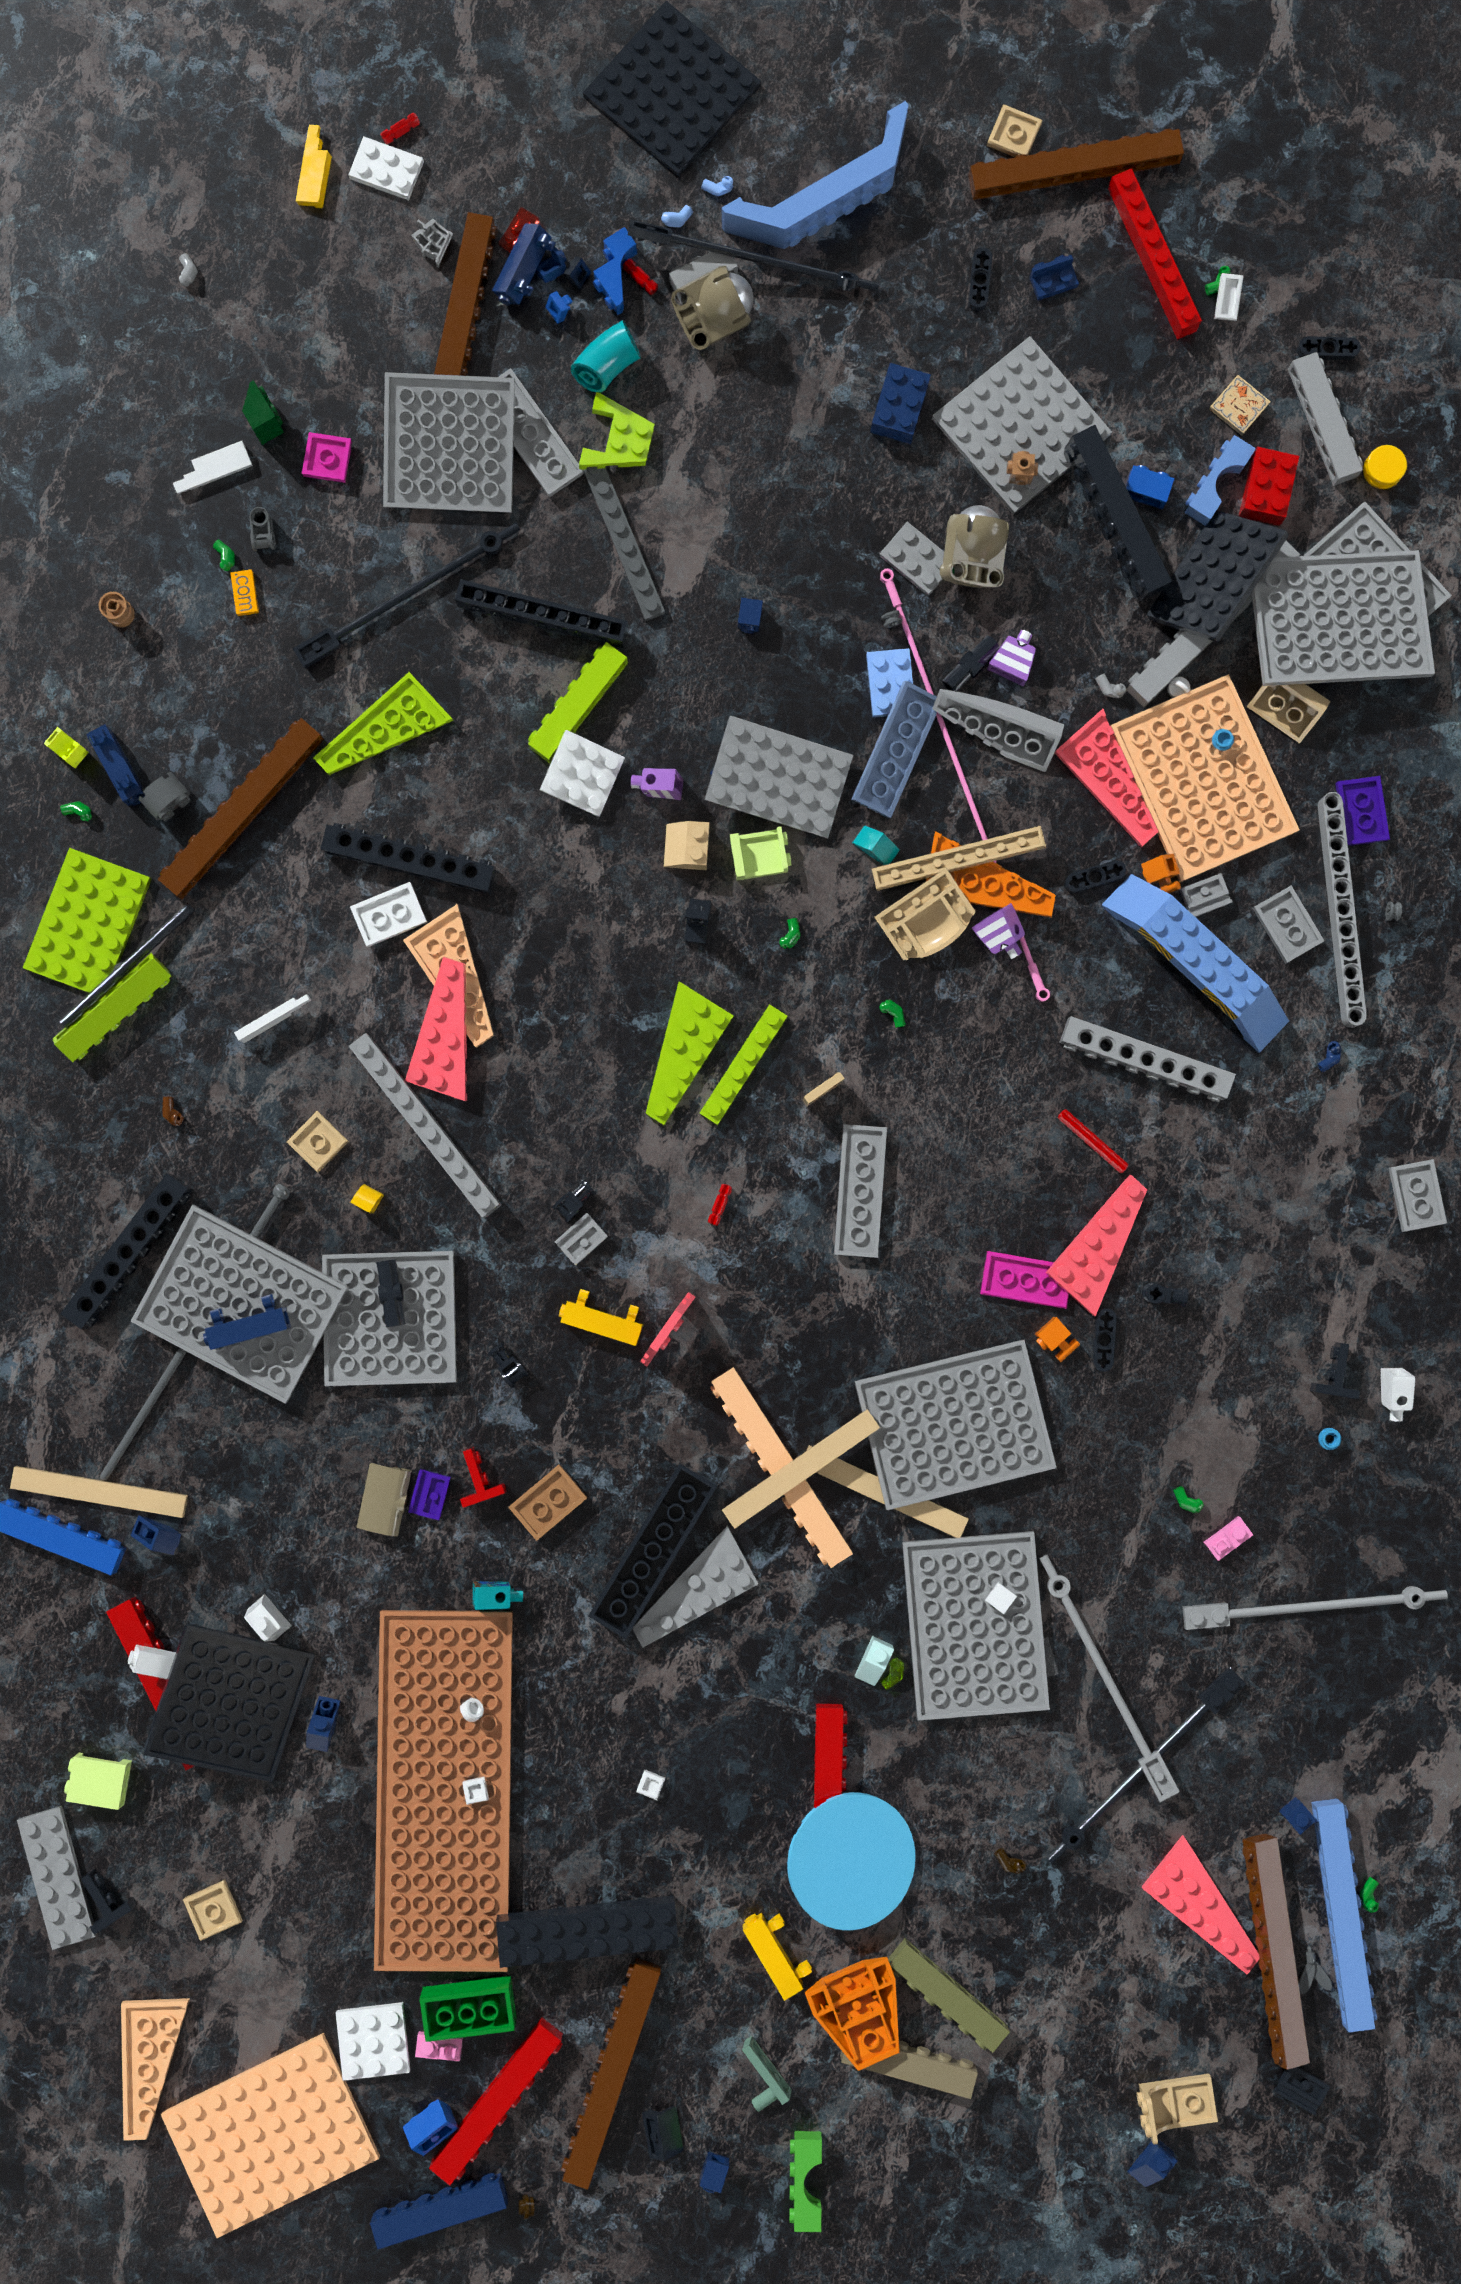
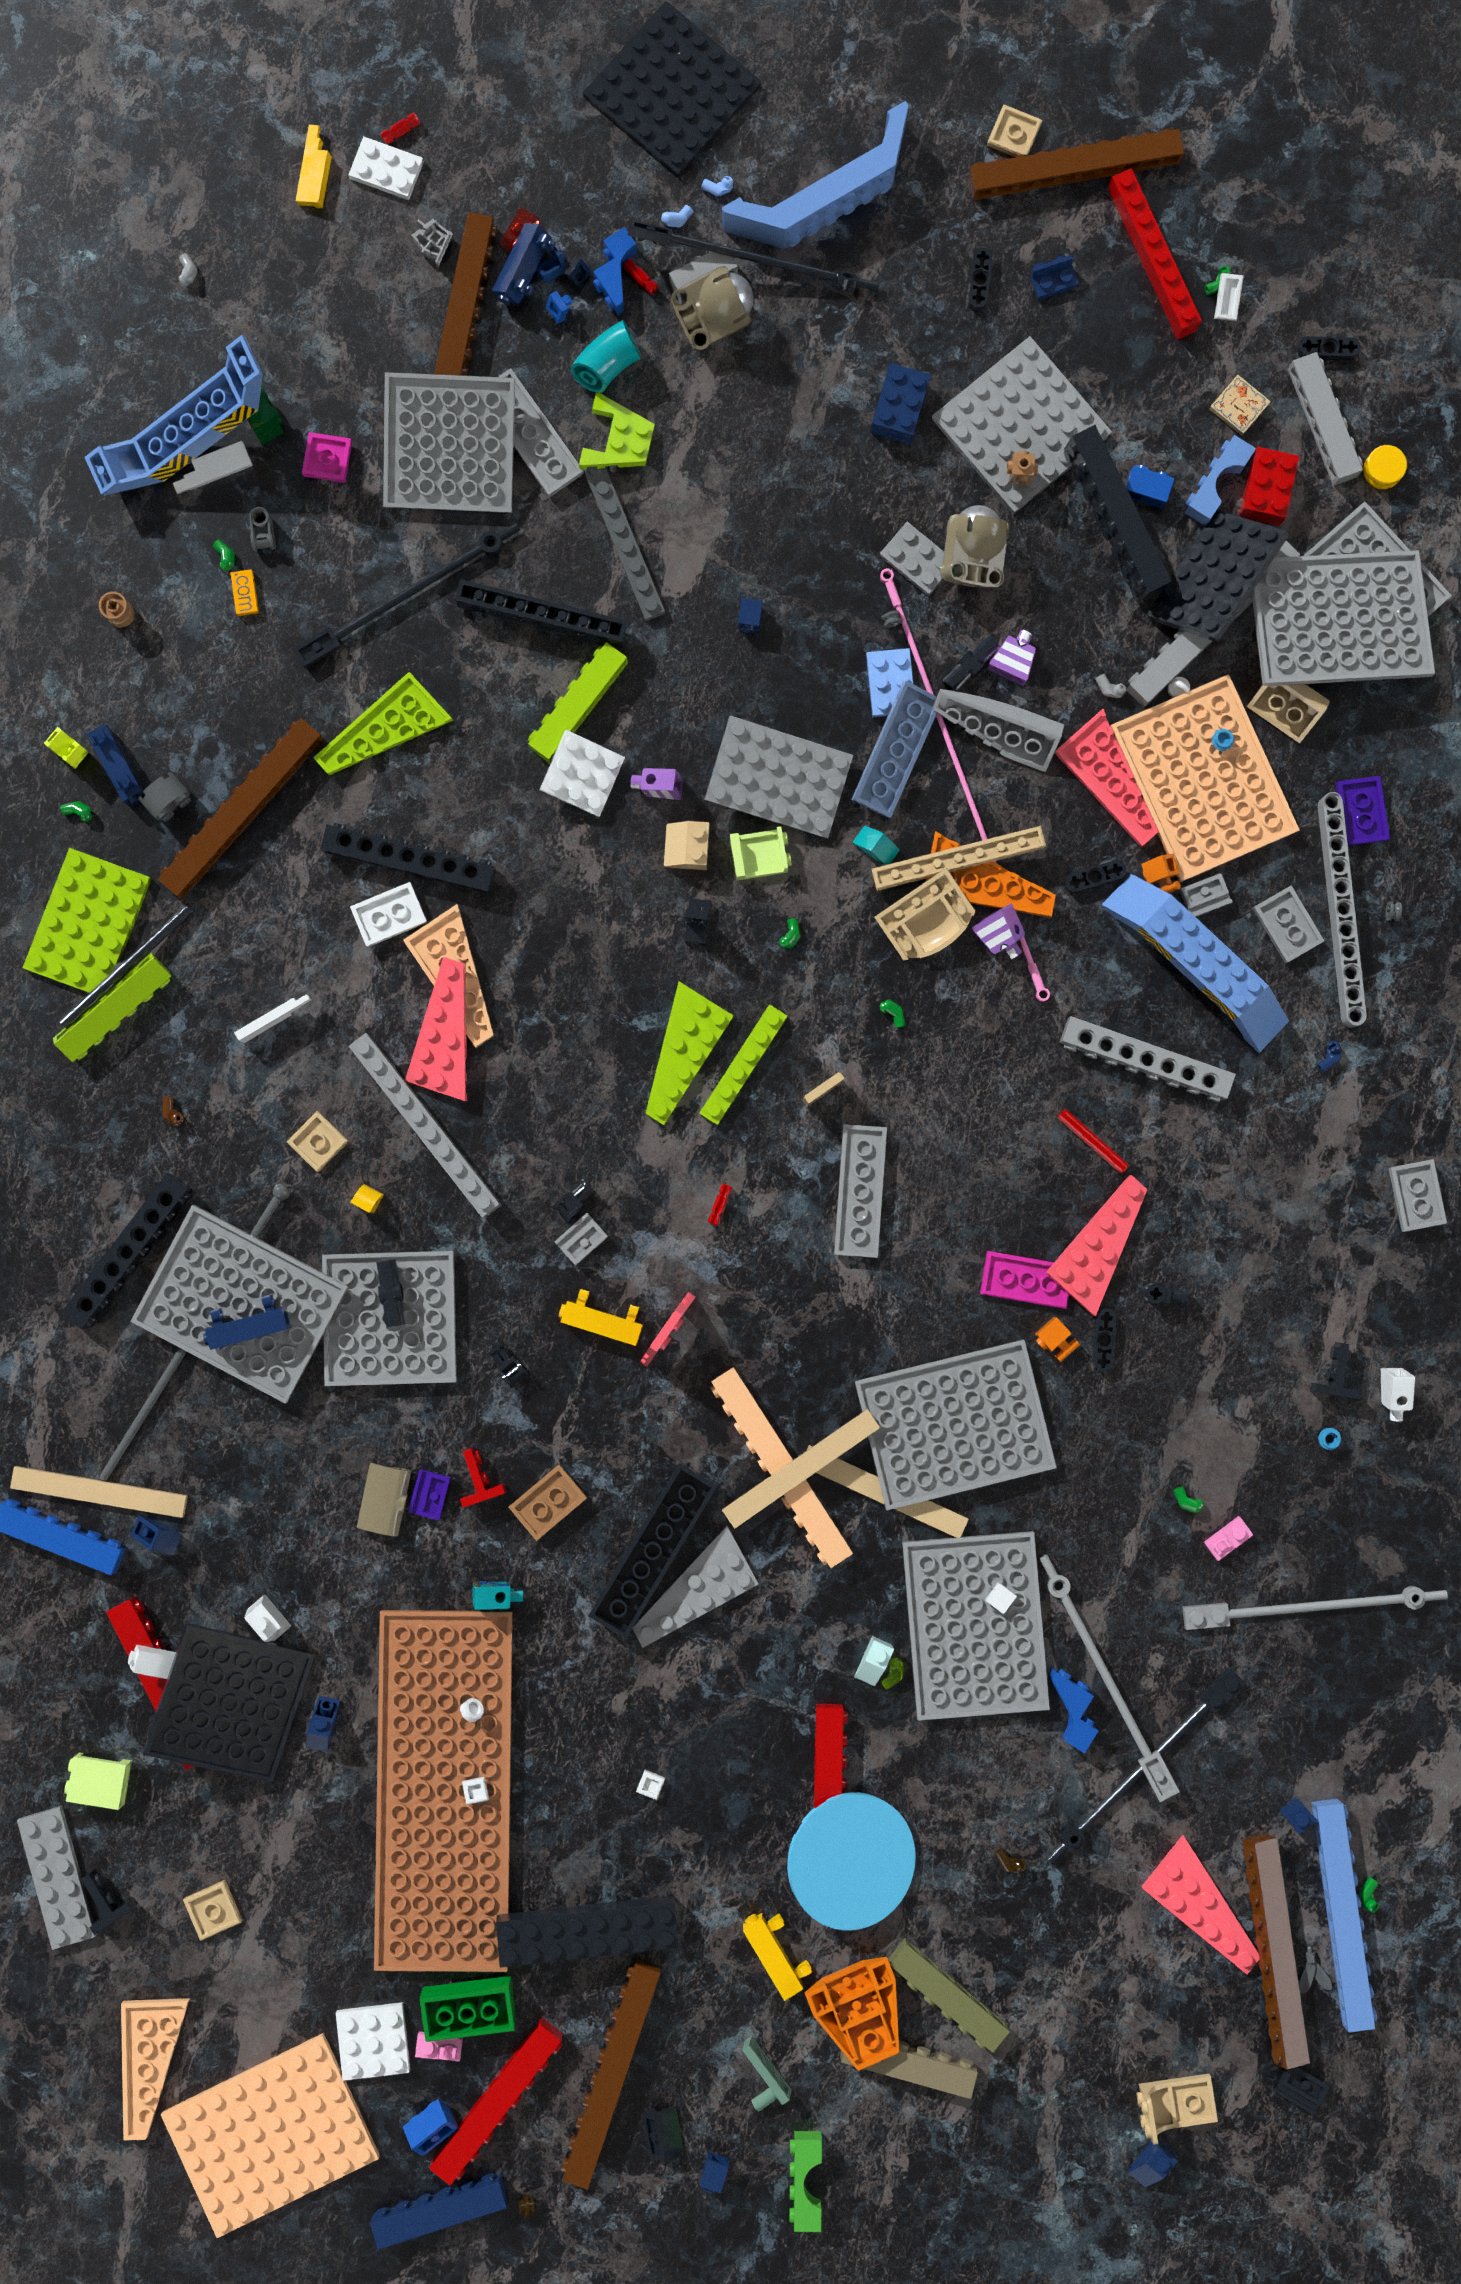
none -> medium blue slope [85,335,263,495]
none -> blue arch [1049,1668,1098,1754]

